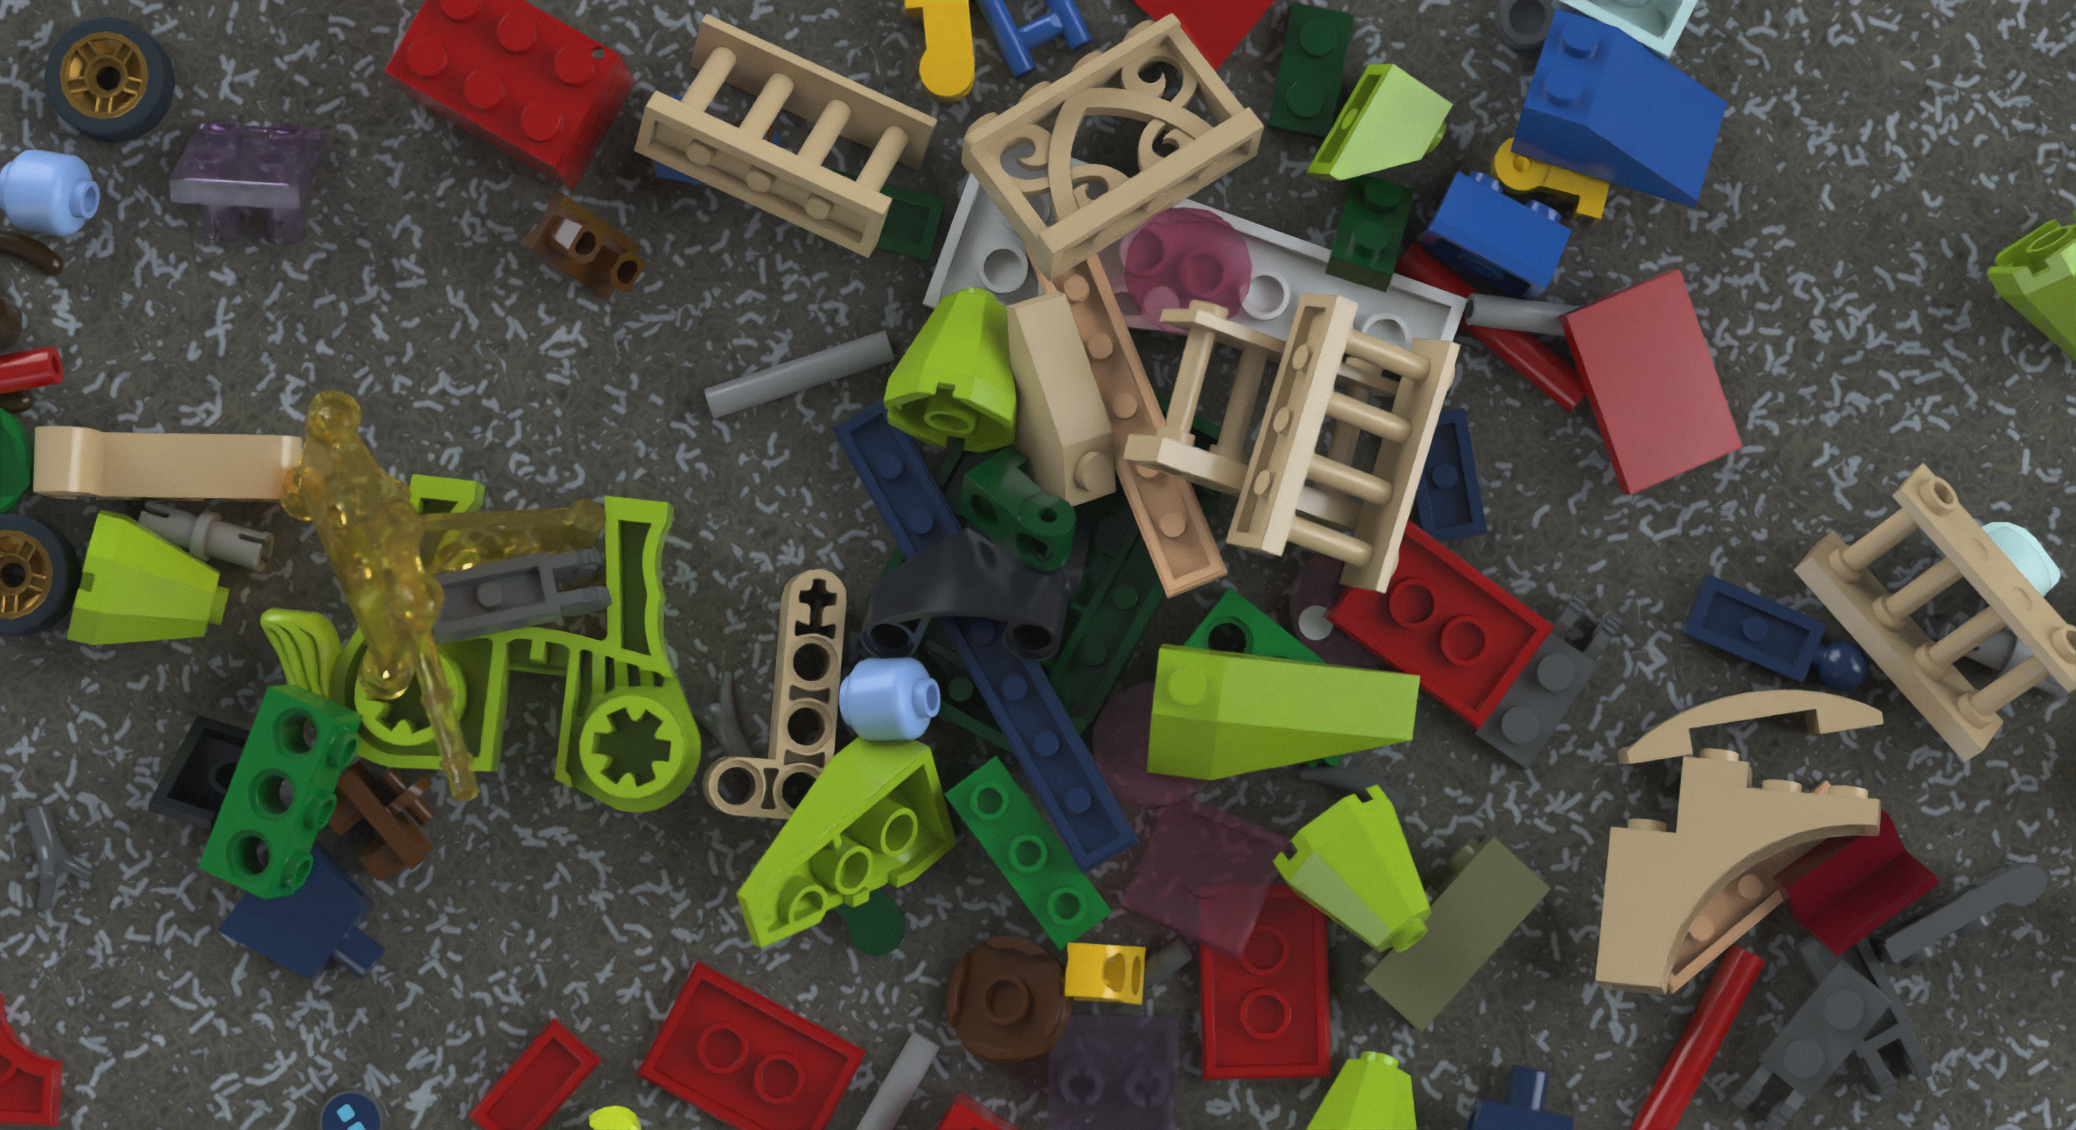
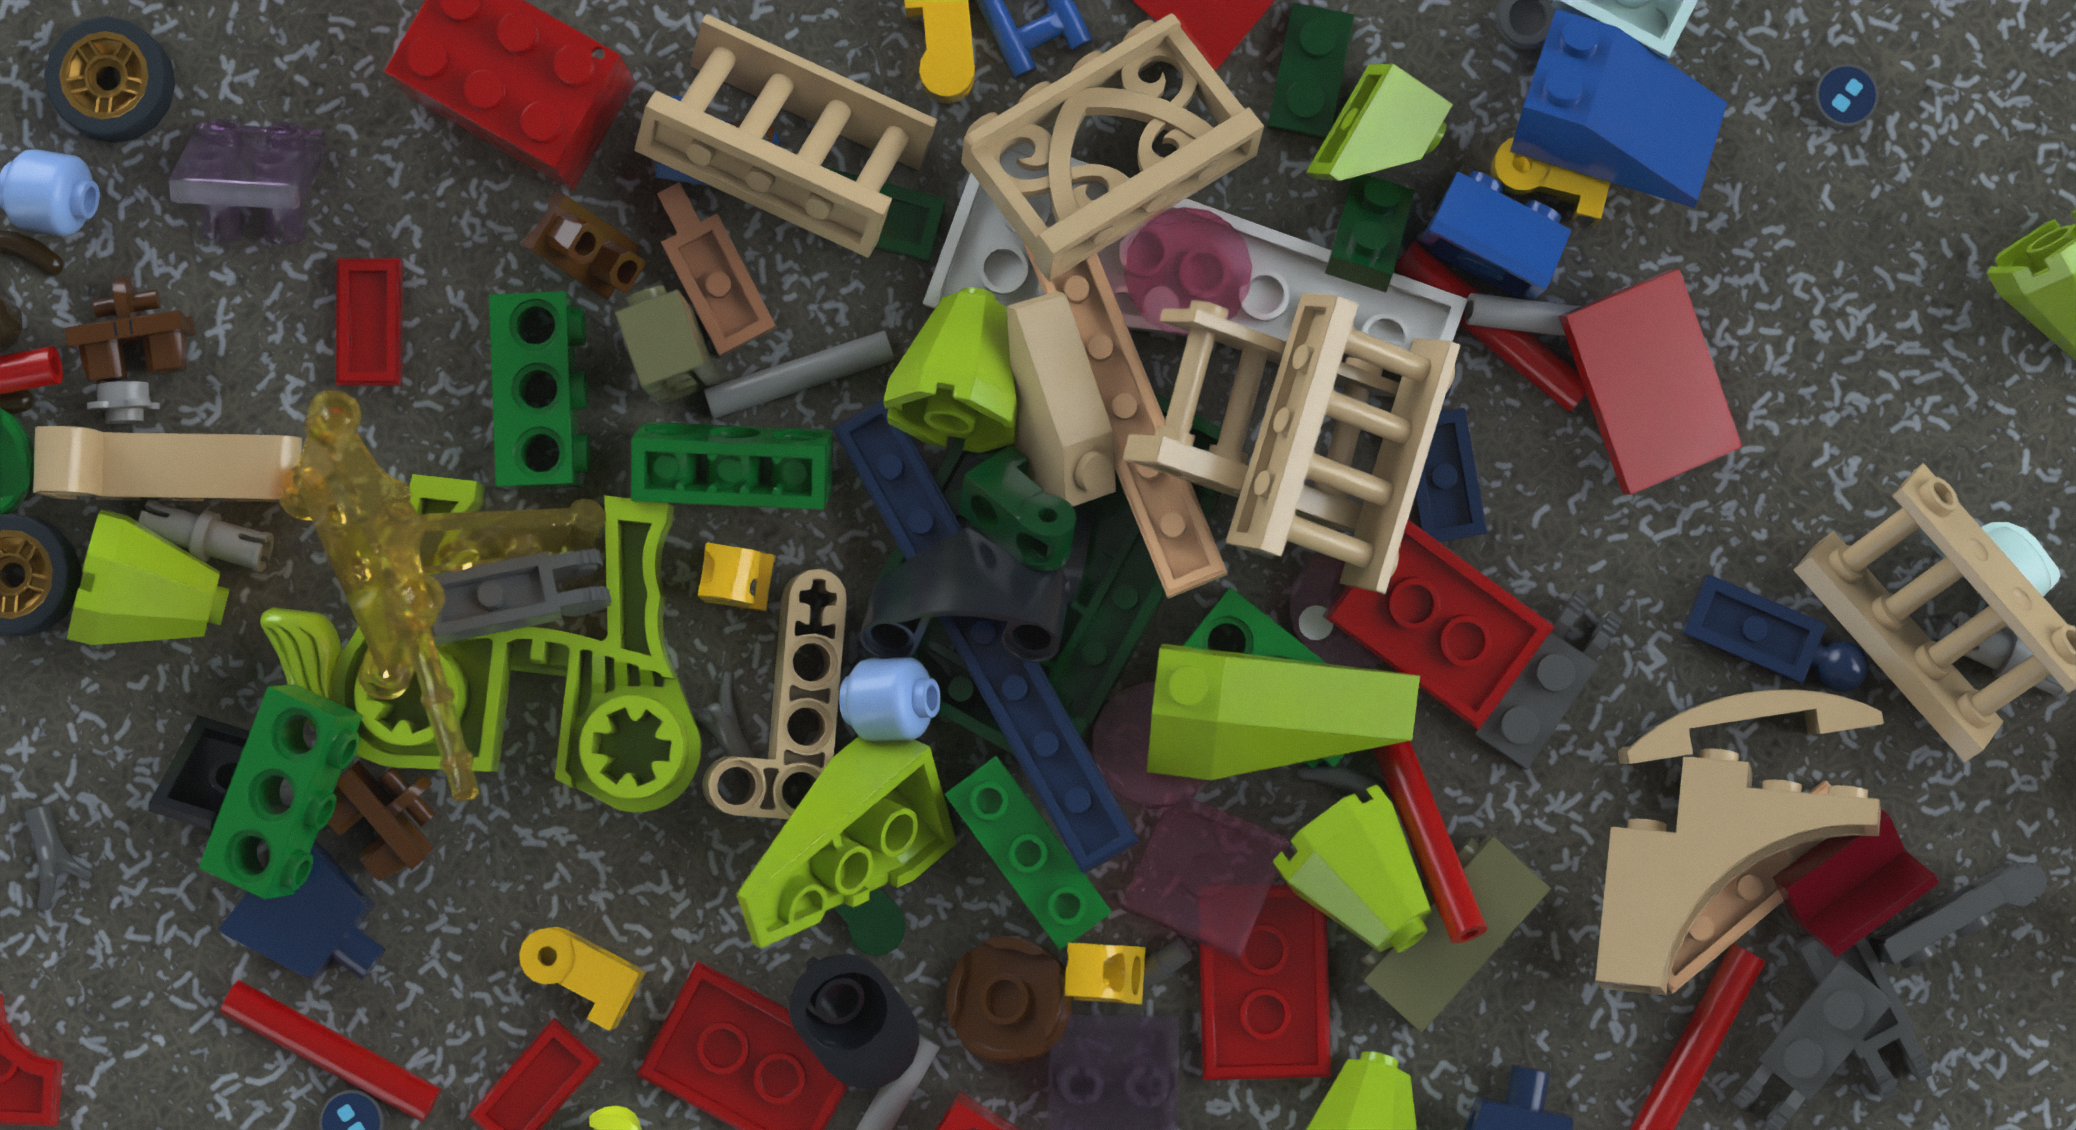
none -> reddish brown hips [65,276,195,384]
none -> light grey plate [87,381,160,424]
none -> red piece [219,980,442,1123]
none -> red tile [336,258,403,387]
none -> green brick [489,291,591,491]
none -> yellow leg [519,927,647,1031]
none -> olive brick [615,285,721,405]
none -> green brick [631,422,833,510]
none -> nougat plate [657,182,777,357]
none -> yellow leg [697,542,776,612]
none -> black piece [789,953,919,1089]
none -> red piece [1372,741,1488,944]
none -> dark blue tile [1811,63,1879,130]

